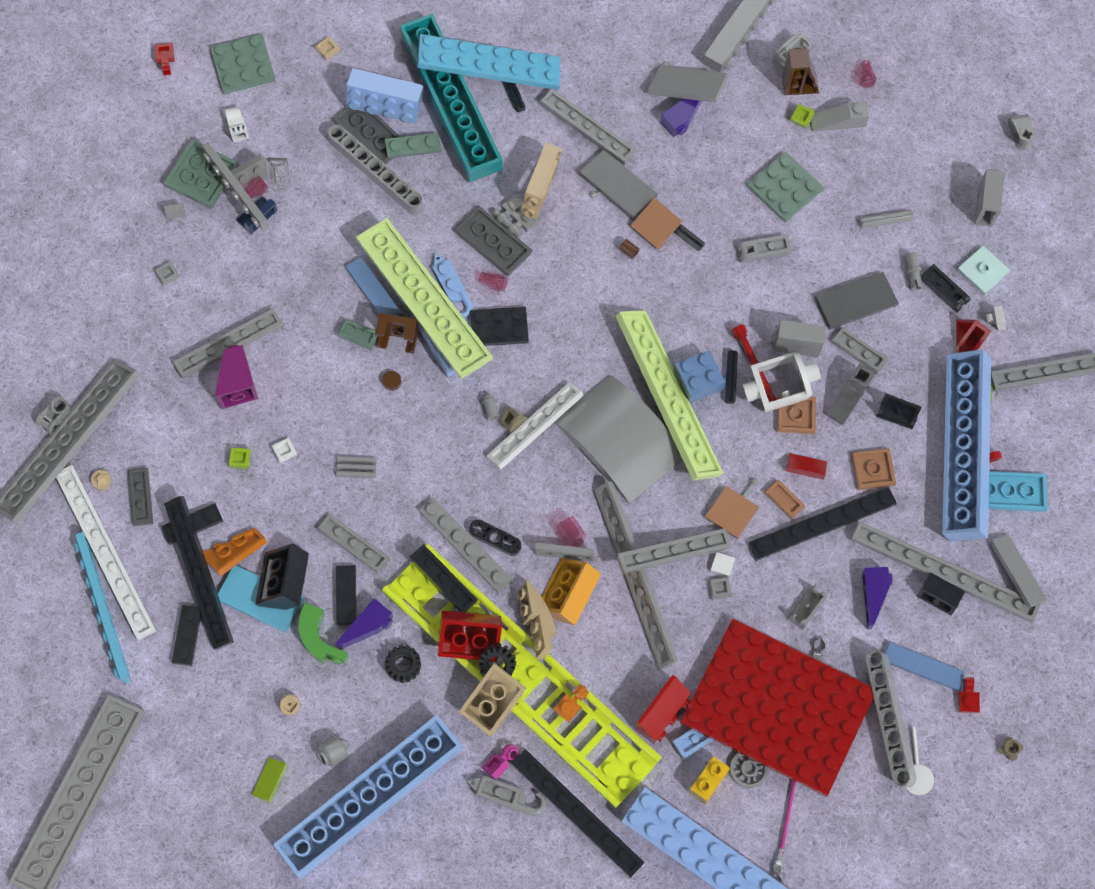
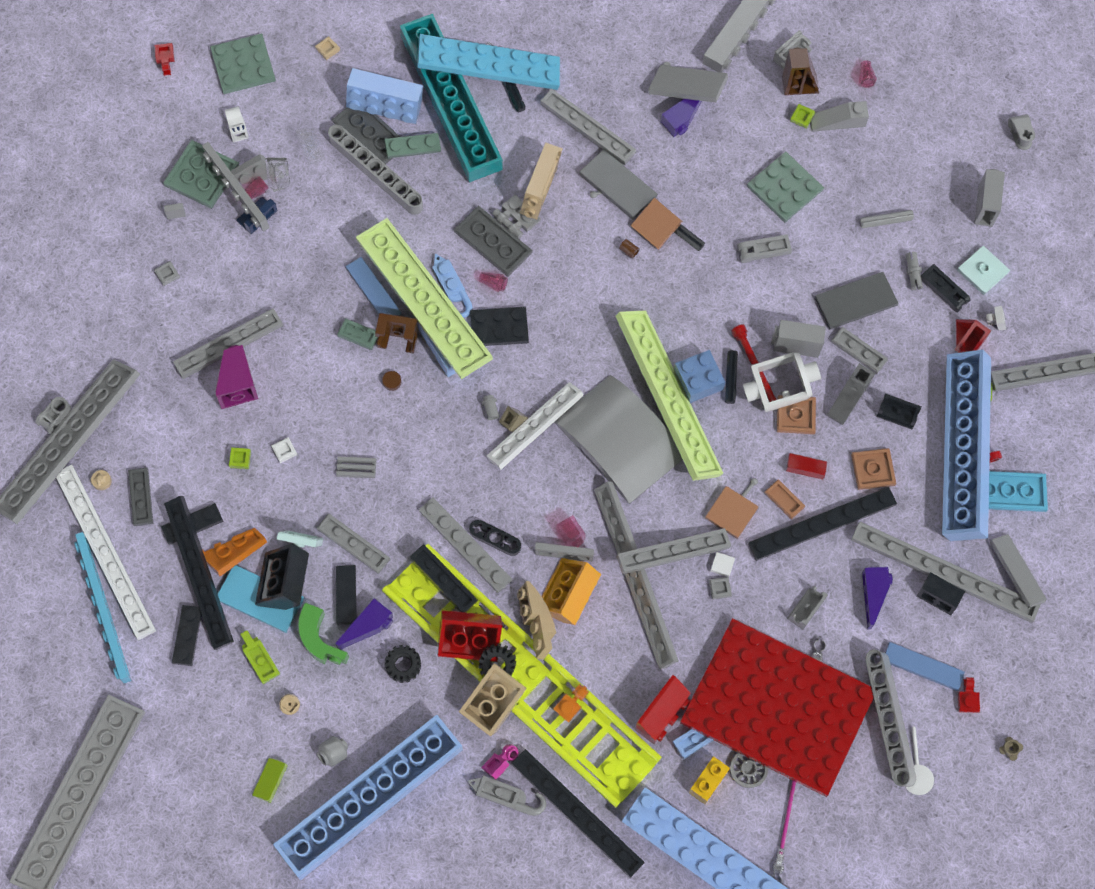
none -> lime hinge [240,630,280,685]
none -> light aqua plate [277,530,323,547]

